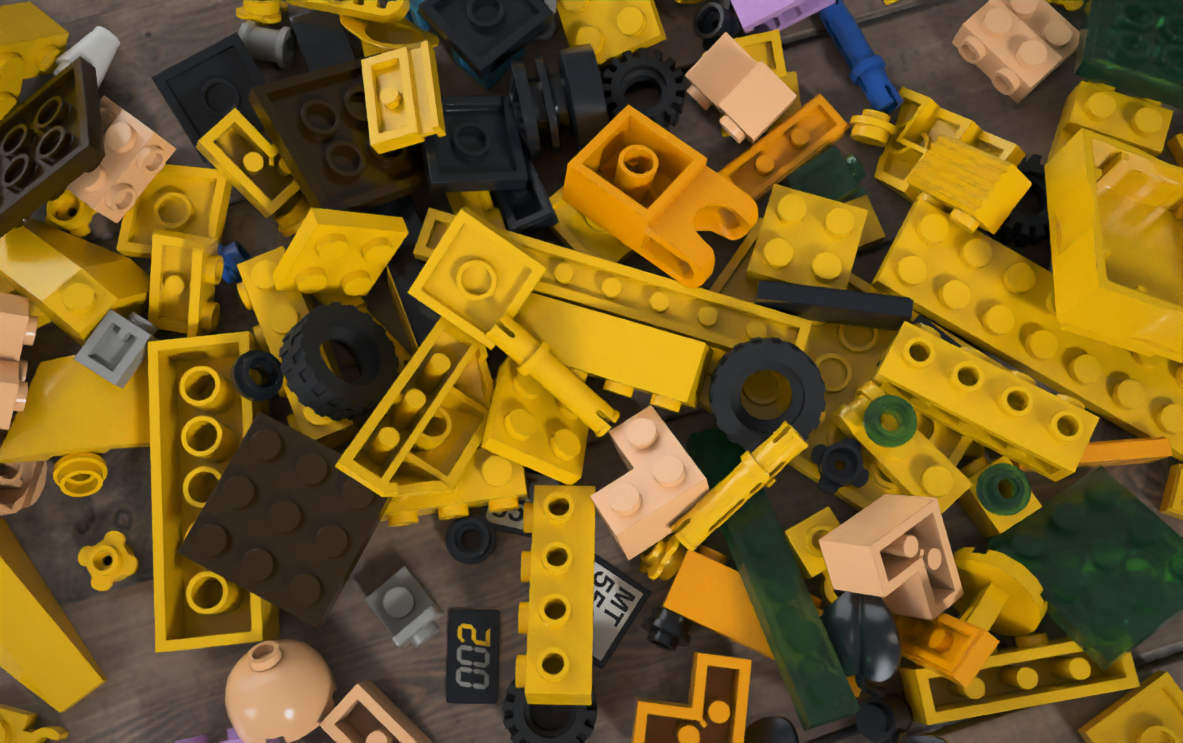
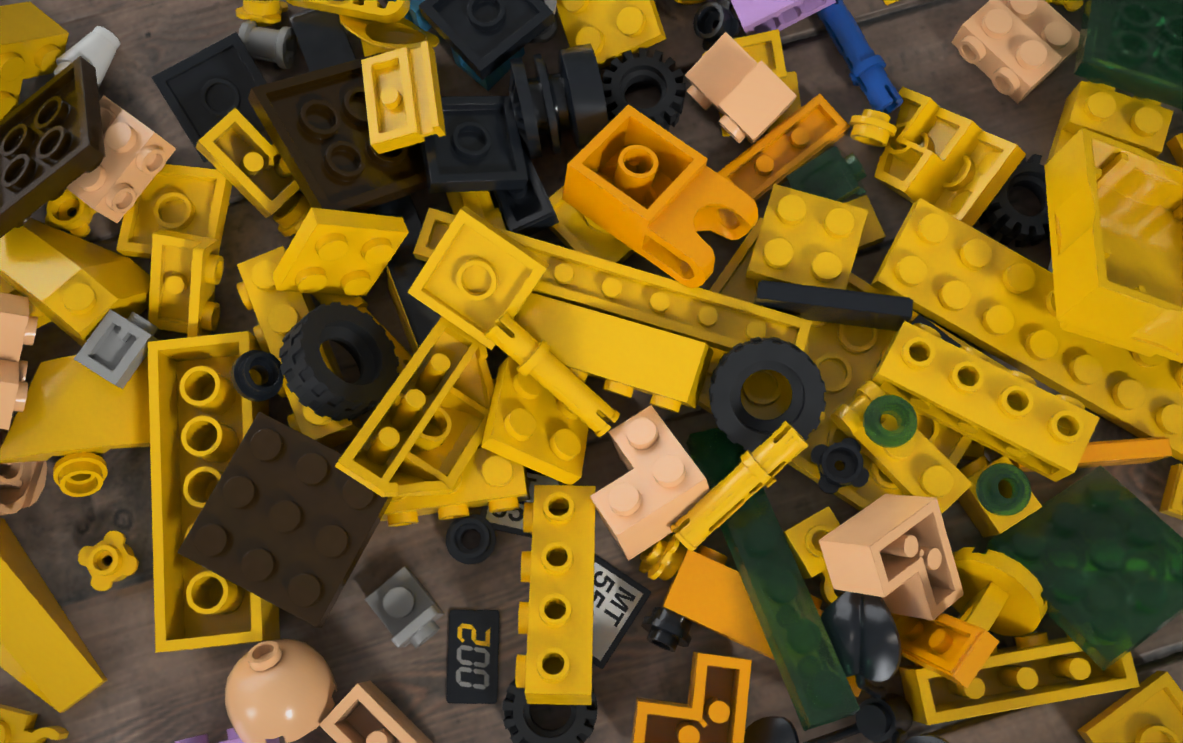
blue plate [218,241,252,284] -> none
yellow brick [907,134,1032,235] -> none

